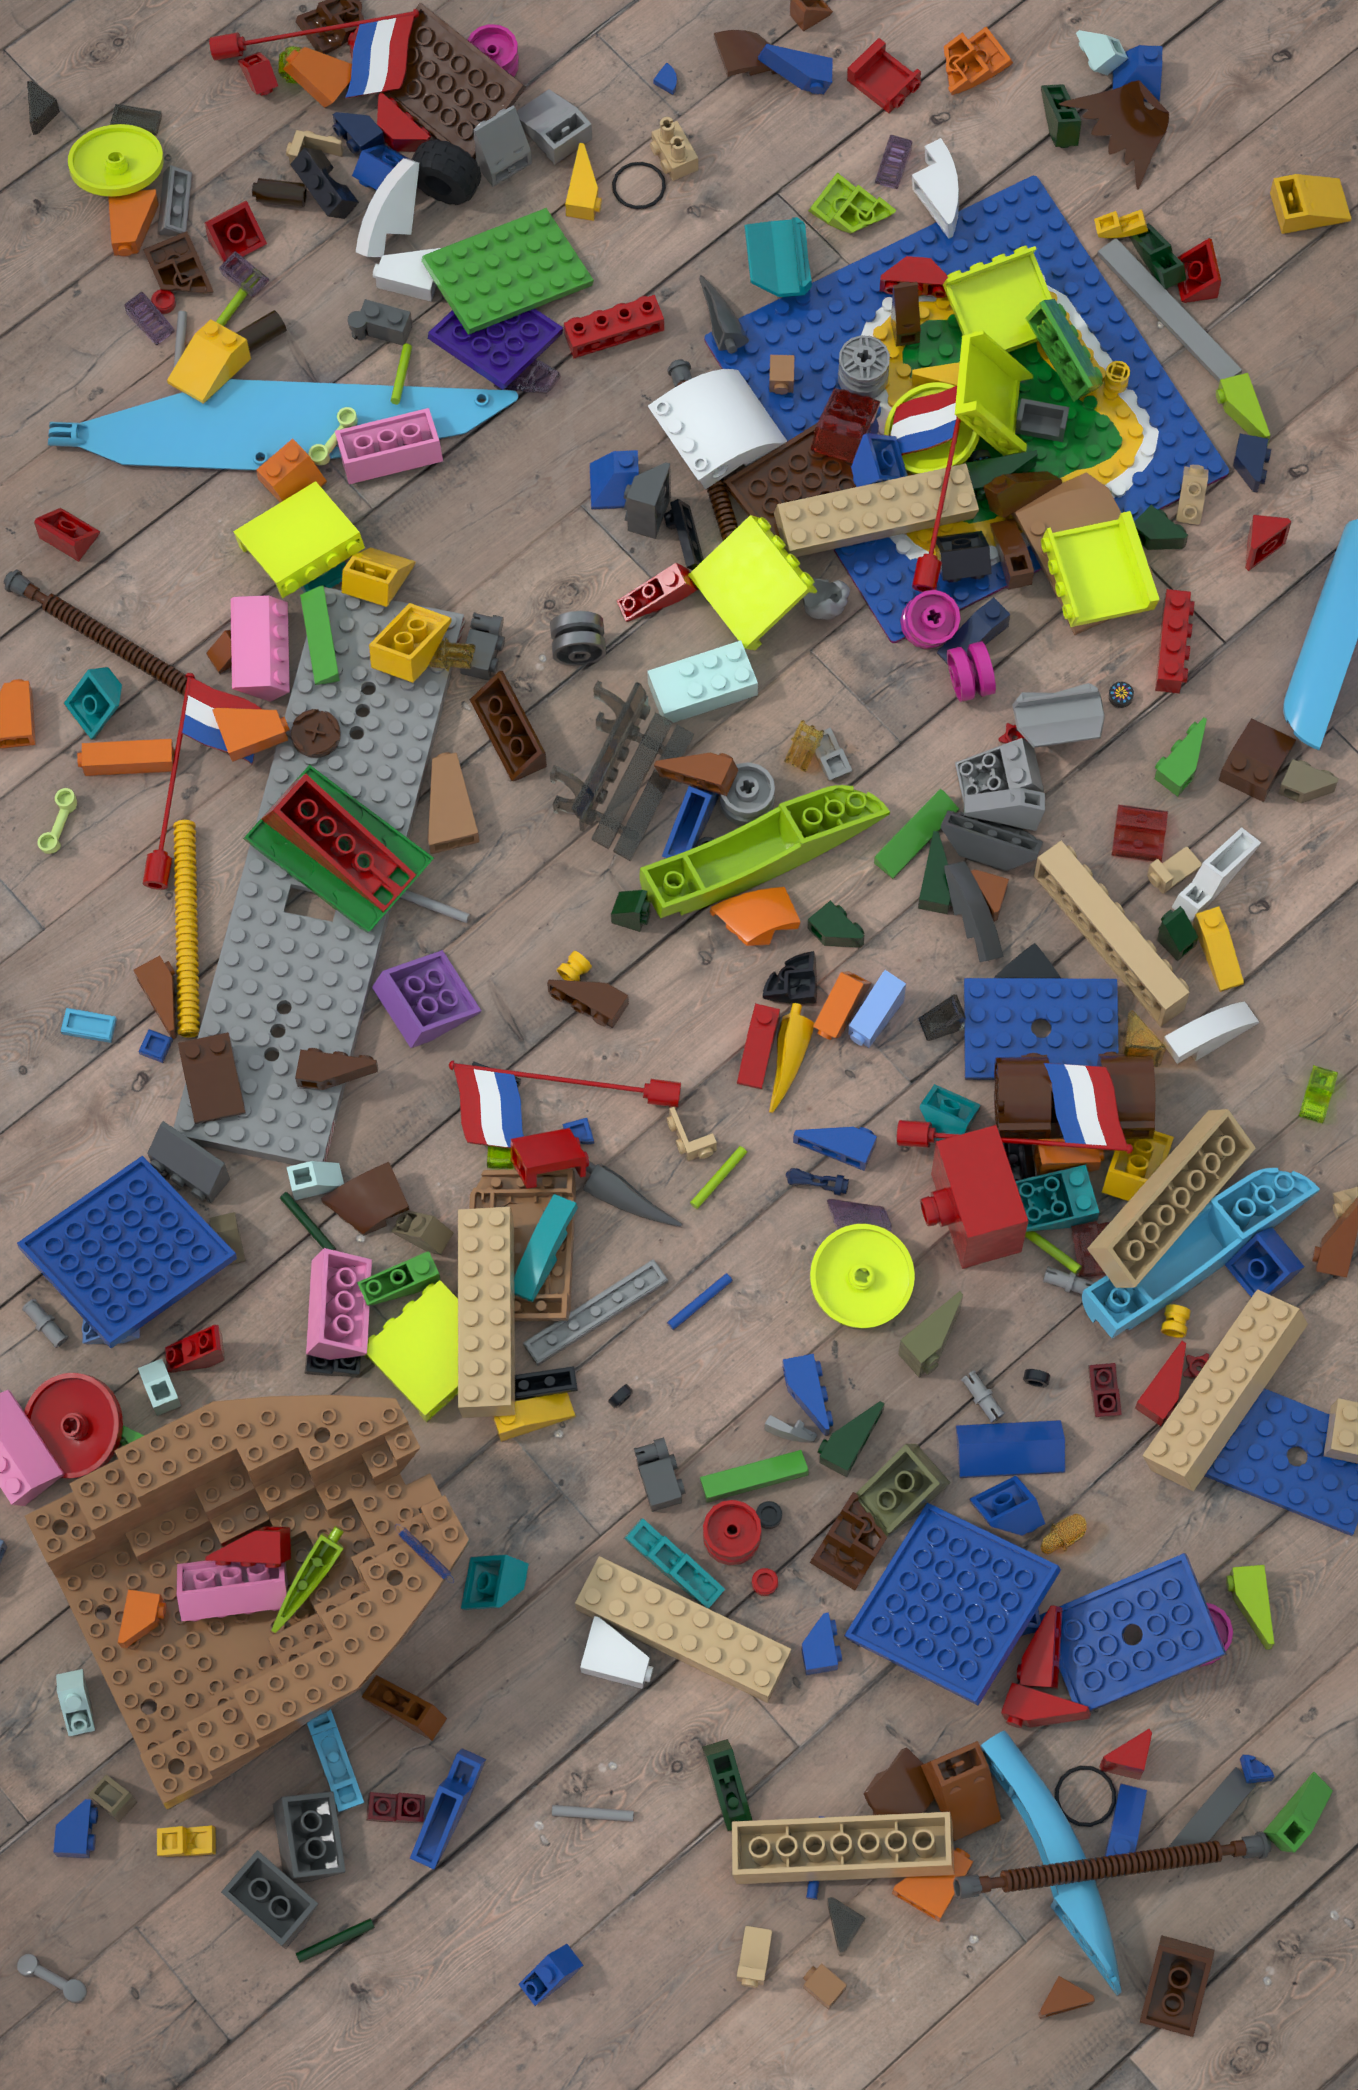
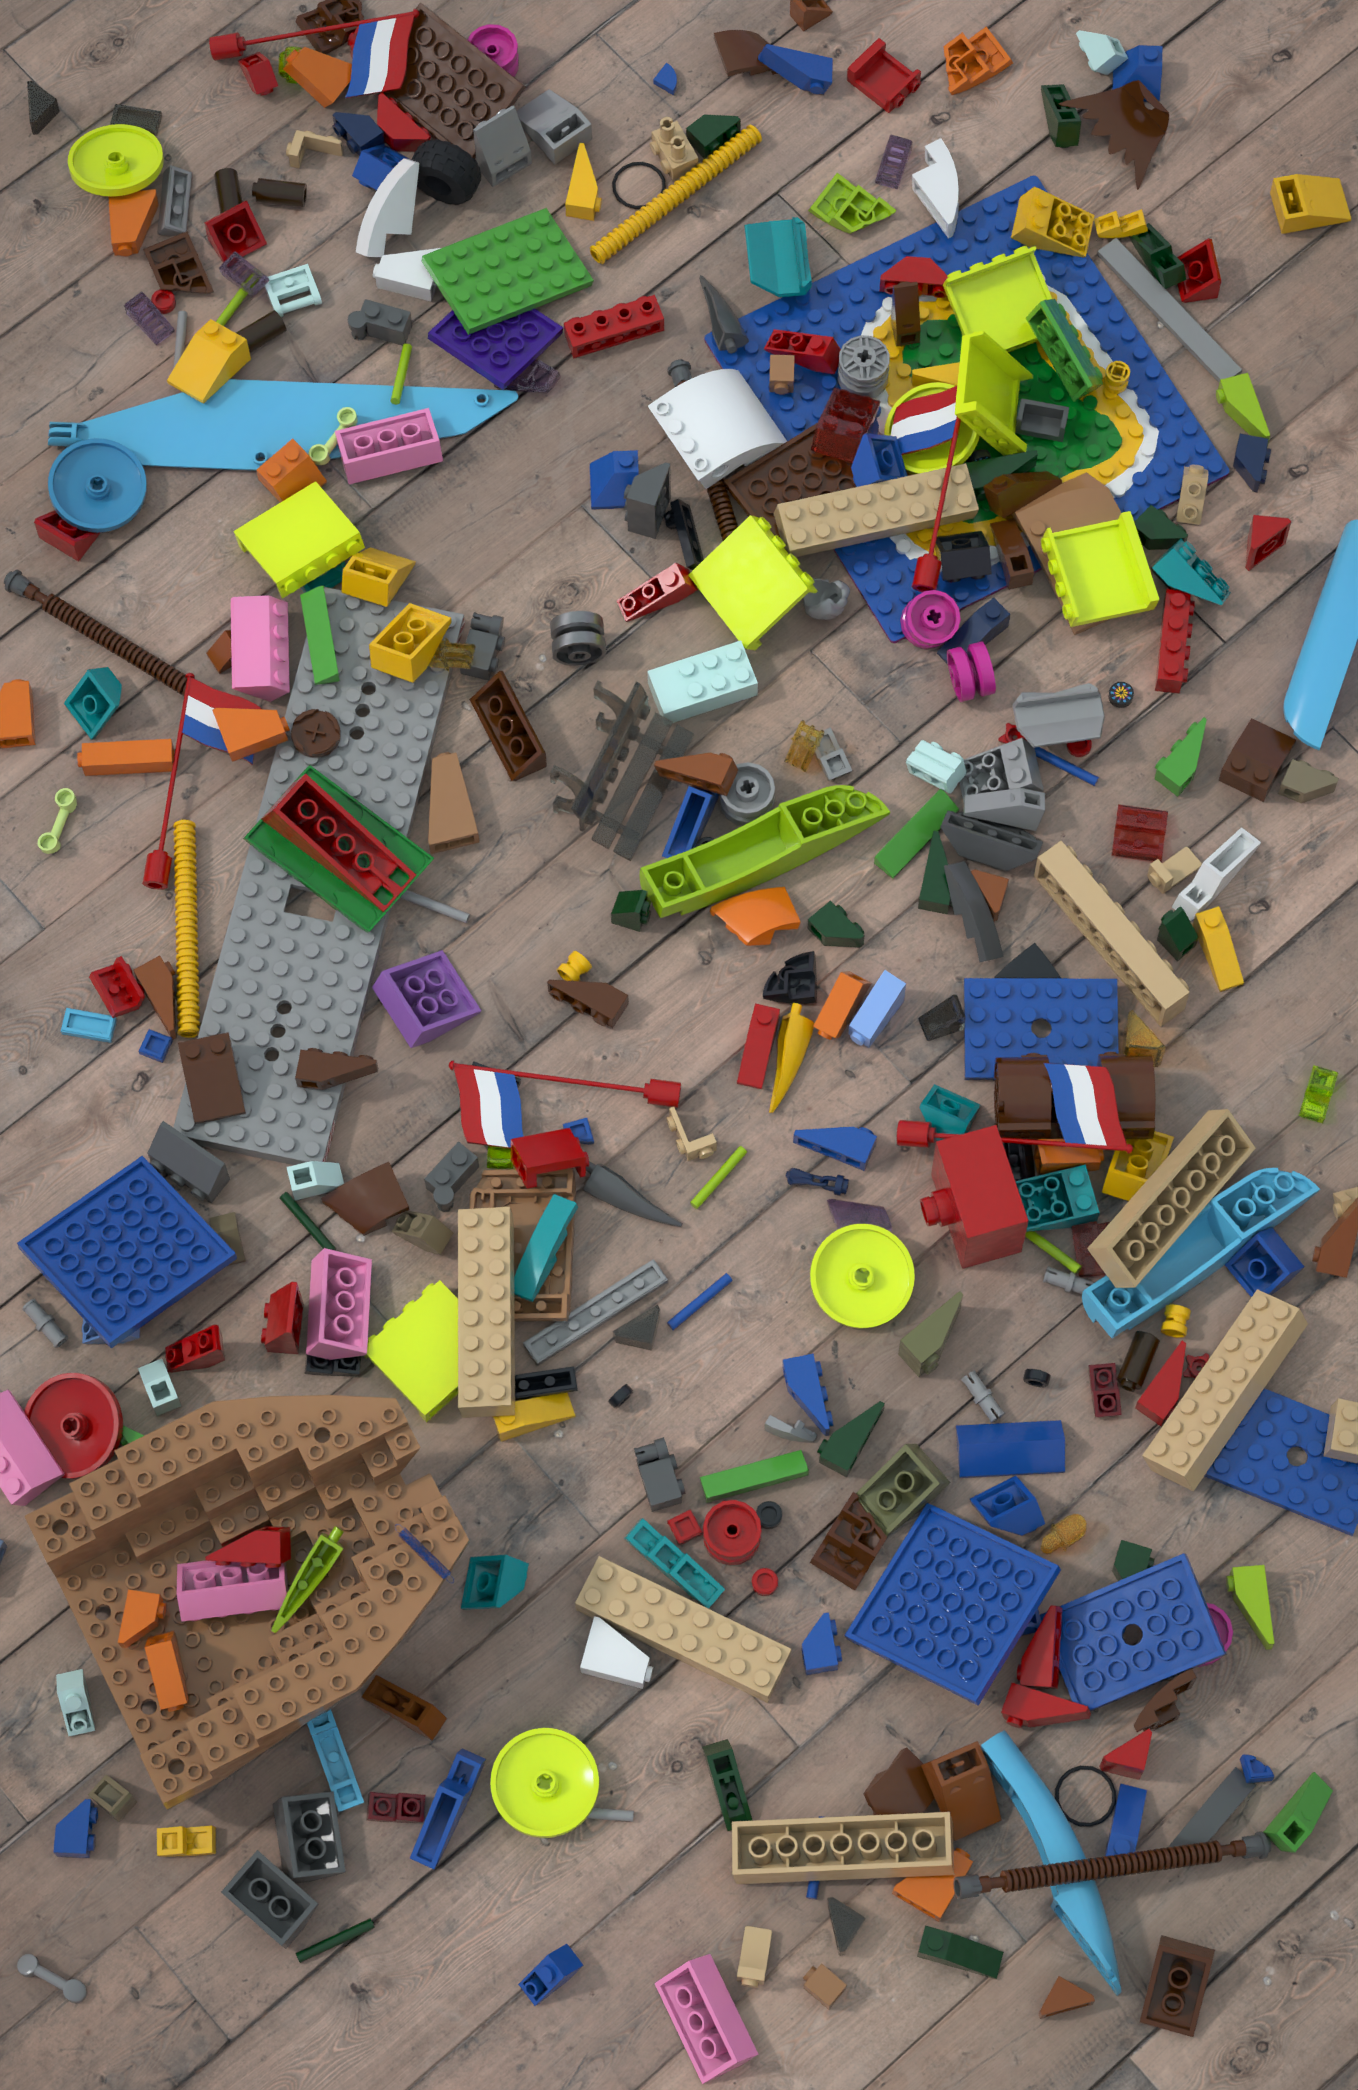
black arch [290,148,359,219] -> none
bright green slope [357,1251,441,1306] -> none
white slope [1163,1001,1259,1064] -> none
none -> dark azure dish [48,438,147,533]
none -> red bracket [89,956,145,1018]
none -> orange slope [145,1630,189,1712]
none -> dark brown brick [214,168,242,214]
none -> red slope [261,1282,304,1354]
none -> light aqua plate [263,264,322,317]
none -> dark grey hinge [424,1141,479,1212]
none -> neon yellow dish [490,1728,599,1838]
none -> yellow piece [590,124,762,264]
none -> clear smoke slope [613,1305,660,1351]
none -> bright pink slope [654,1954,759,2084]
none -> red tile [667,1509,703,1546]
none -> dark green slope [686,114,741,159]
none -> red slope [764,329,841,374]
none -> light aqua brick [906,740,966,794]
none -> dark green slope [917,1925,1004,1979]
none -> yellow slope [1011,186,1095,258]
none -> blue bar [1034,747,1099,786]
none -> red tile [1067,740,1092,757]
none -> dark green slope [1112,1540,1155,1581]
none -> dark brown brick [1117,1331,1160,1392]
none -> reddish brown slope [1134,1668,1197,1732]
none -> teal slope [1152,539,1231,605]

